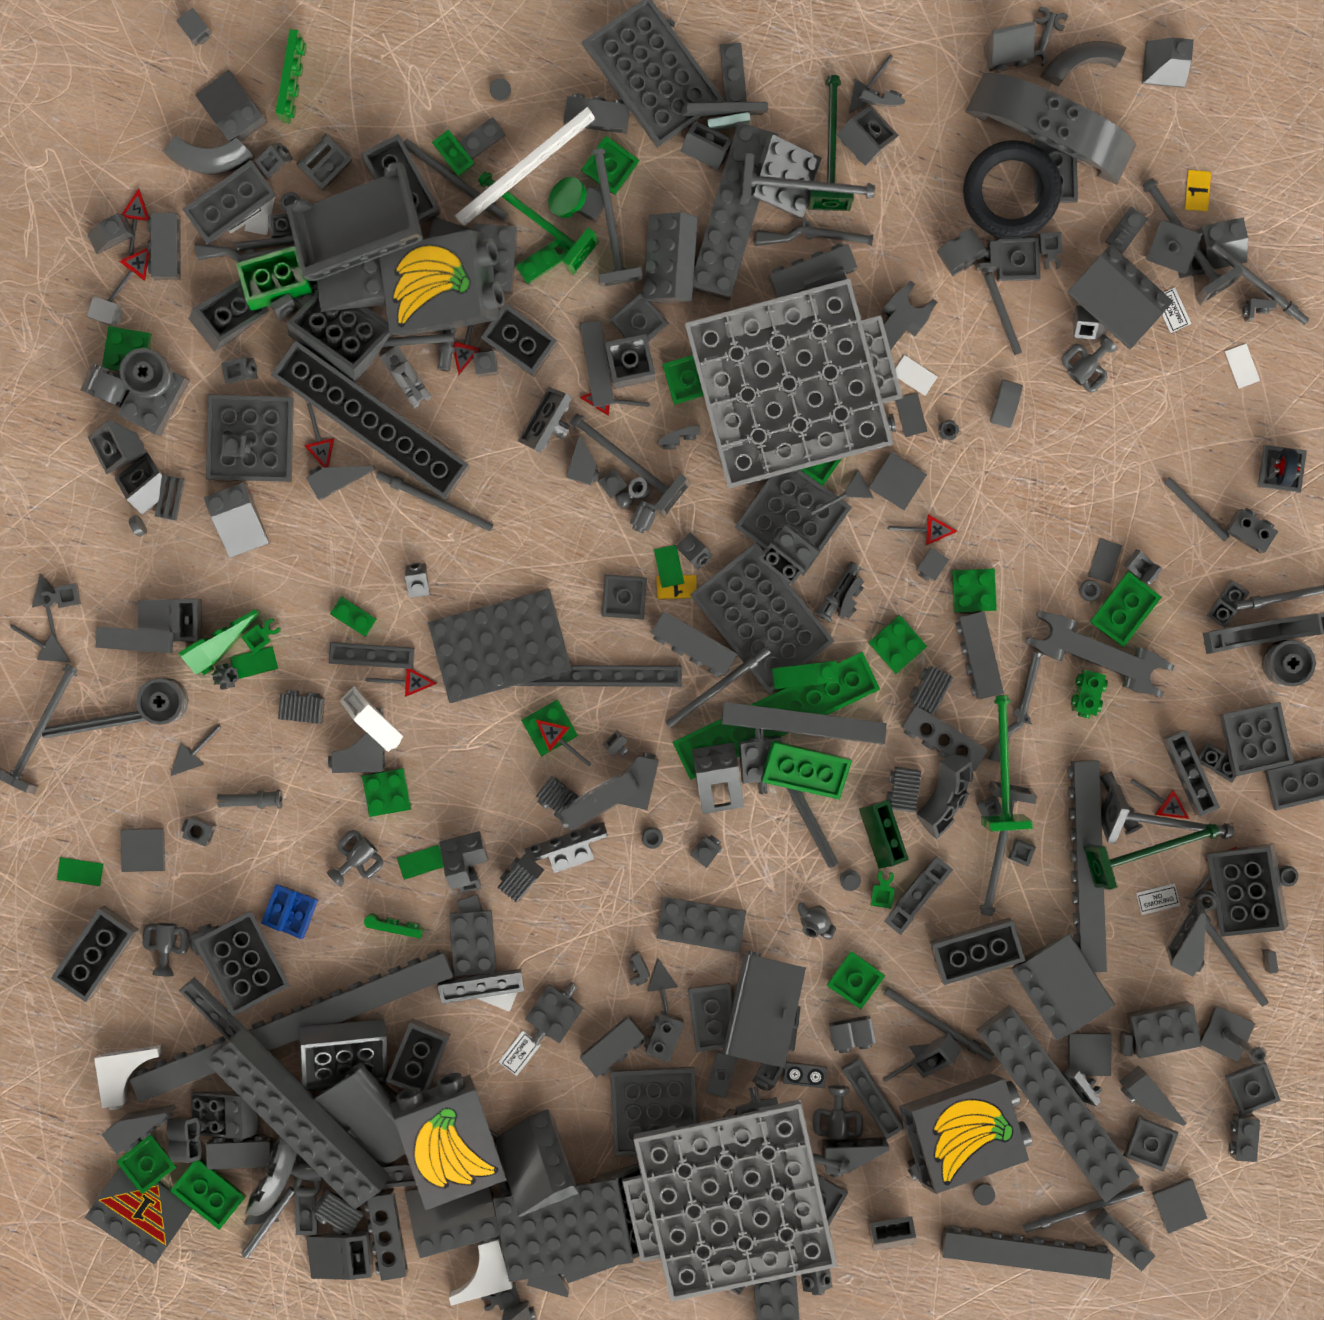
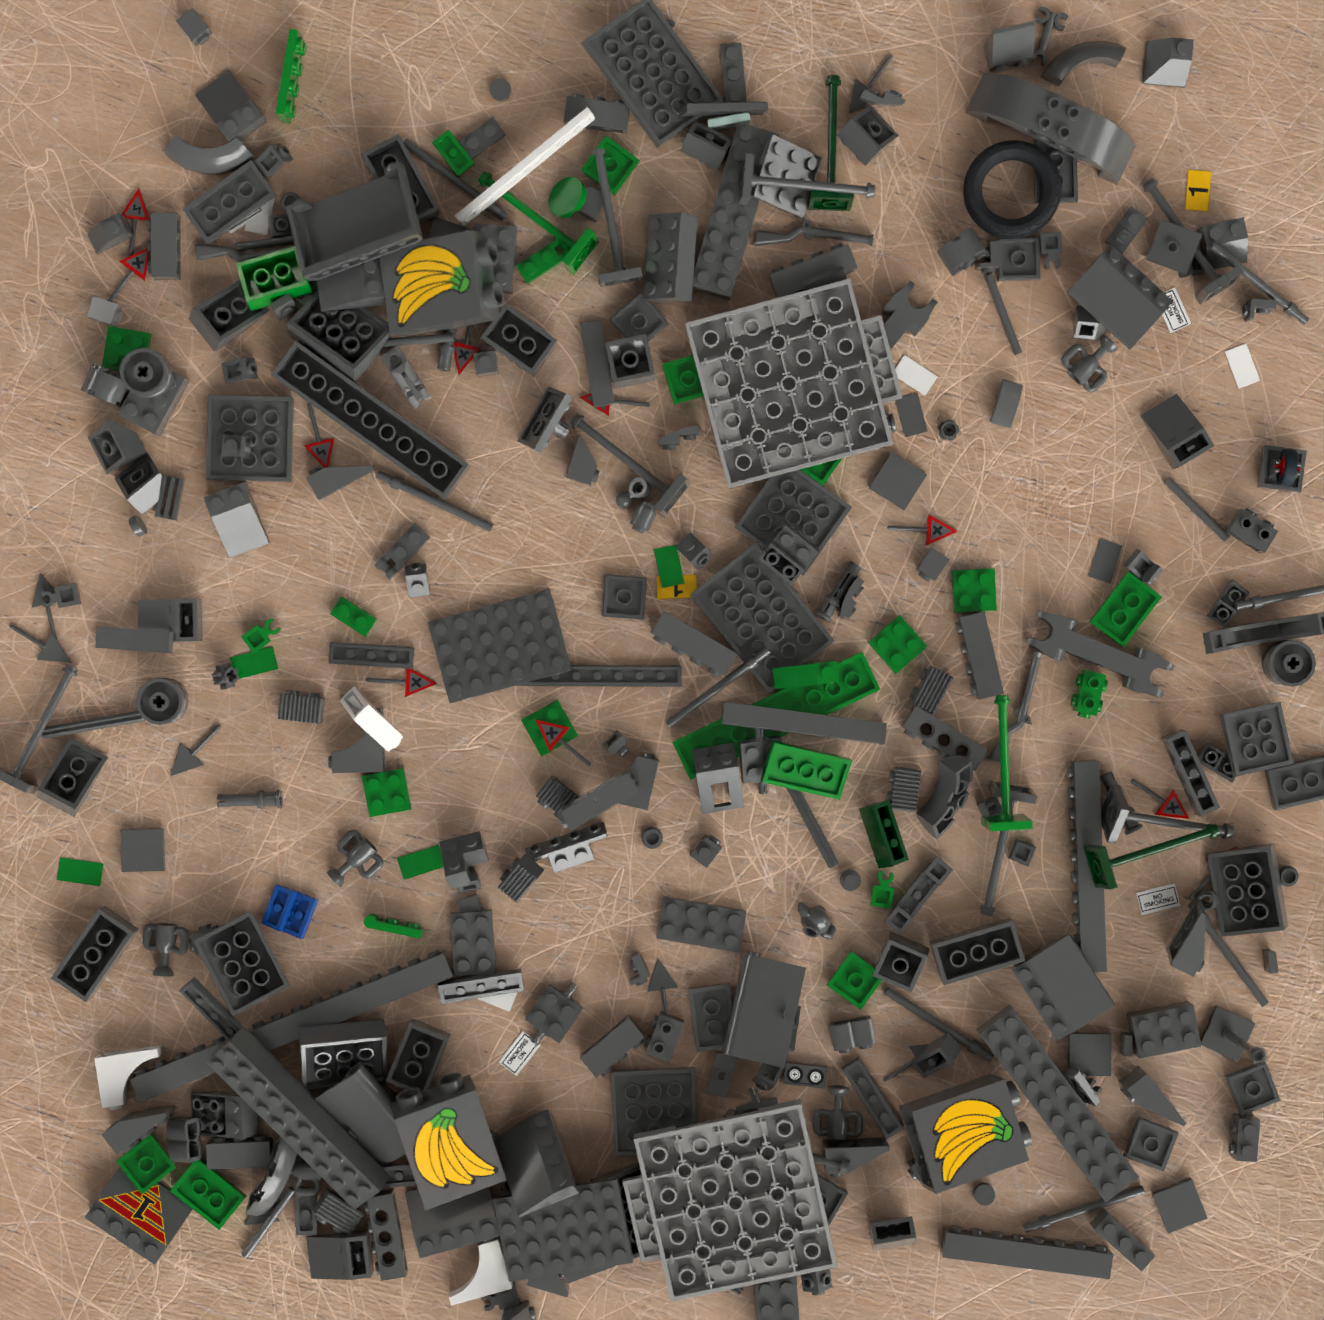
wedge [179,609,261,676] -> none
dark grey brick [181,816,217,847] -> none
dark grey plate [296,134,352,190] -> none
dark grey plate [598,469,627,498] -> none
dark grey piece [810,470,874,515] -> none
dark grey tile [1079,580,1101,601] -> none
none -> dark grey slope [37,738,108,817]
none -> dark grey plate [374,523,430,580]
none -> dark grey slope [872,931,929,992]
none -> dark grey slope [1141,394,1215,470]

